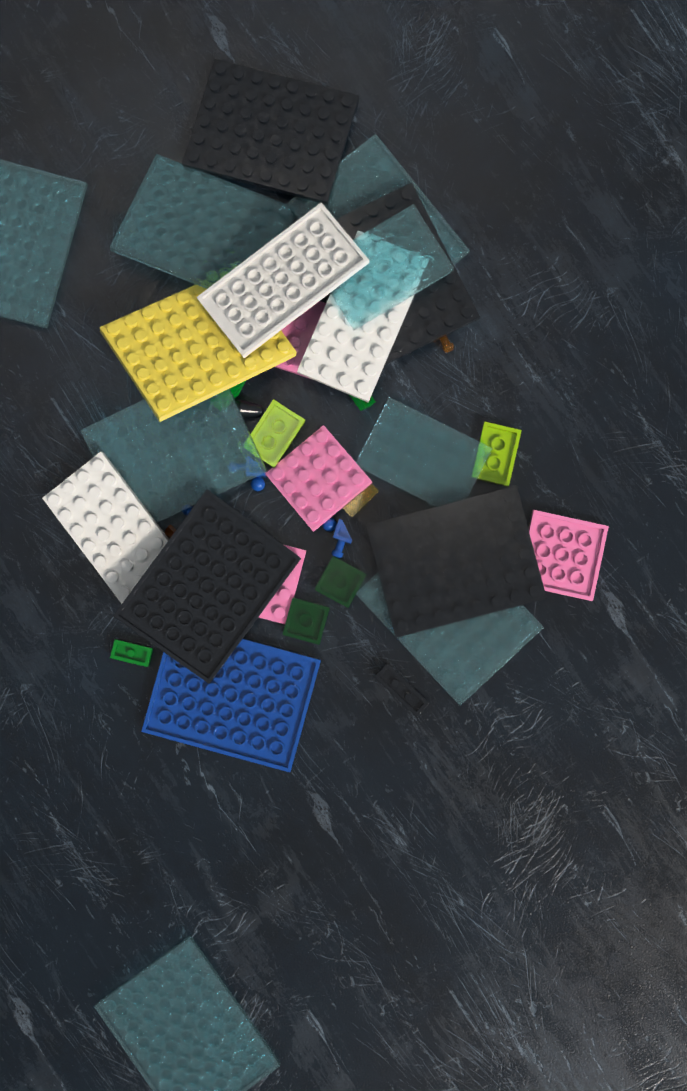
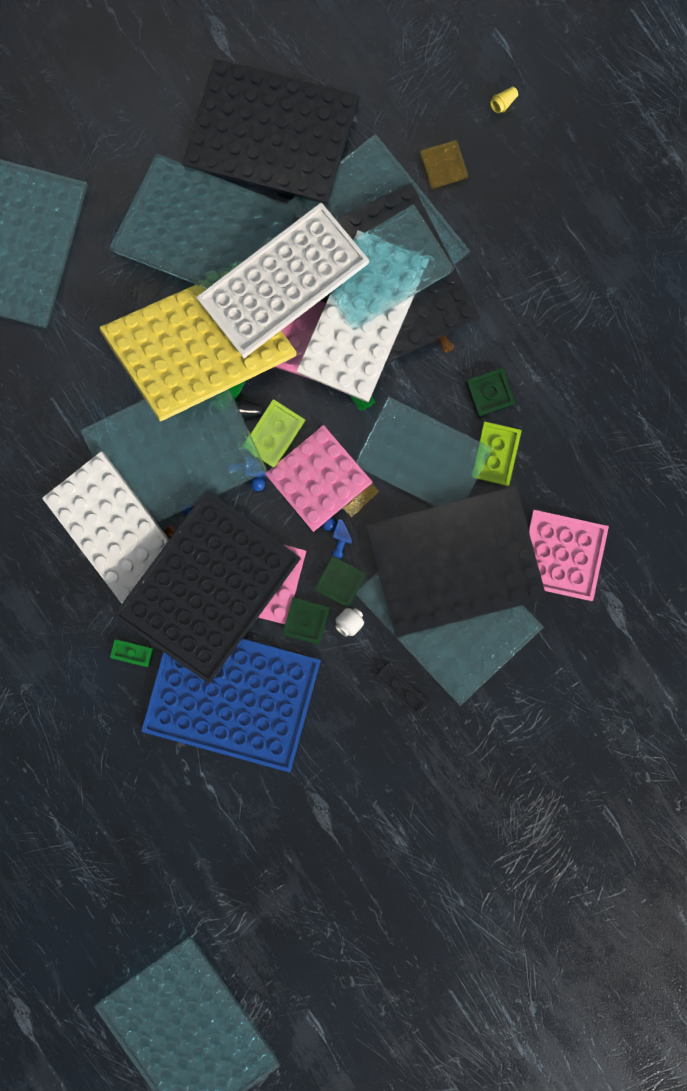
none -> white head [335,608,364,637]
none -> clear yellow plate [420,140,468,189]
none -> dark green plate [466,368,515,417]
none -> light yellow cone [490,86,518,114]

